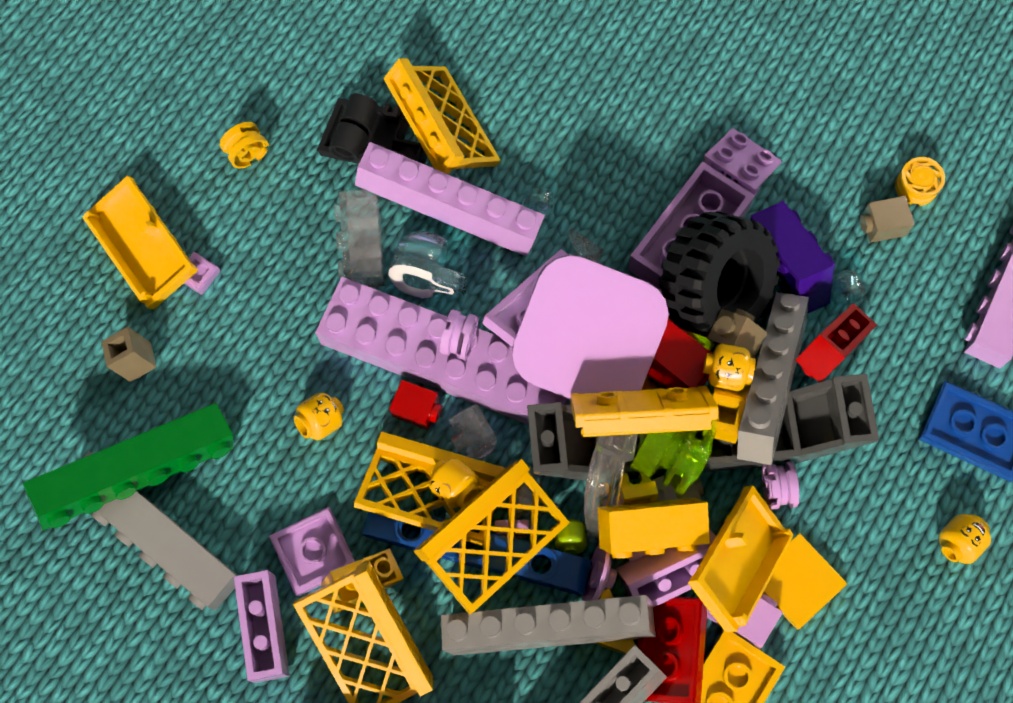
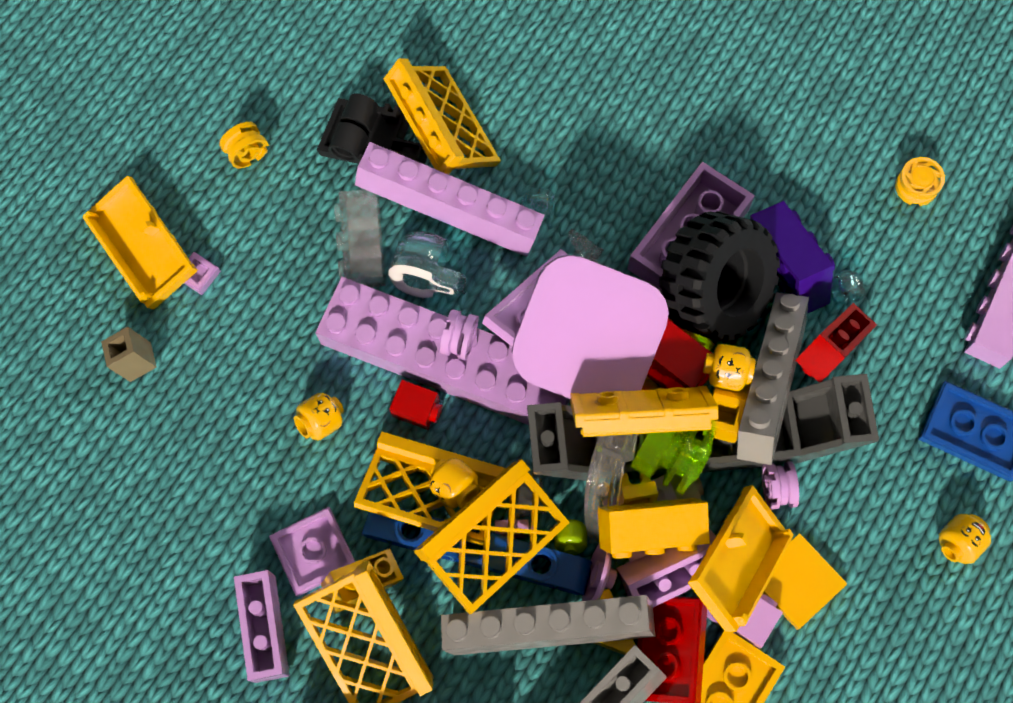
green brick [23,403,233,531] -> none
light grey brick [83,451,238,611] -> none
clear brick [448,403,497,459] -> none
lavender hinge [703,128,782,197] -> none
dark tan brick [707,309,767,358] -> none
dark tan brick [860,196,914,243] -> none

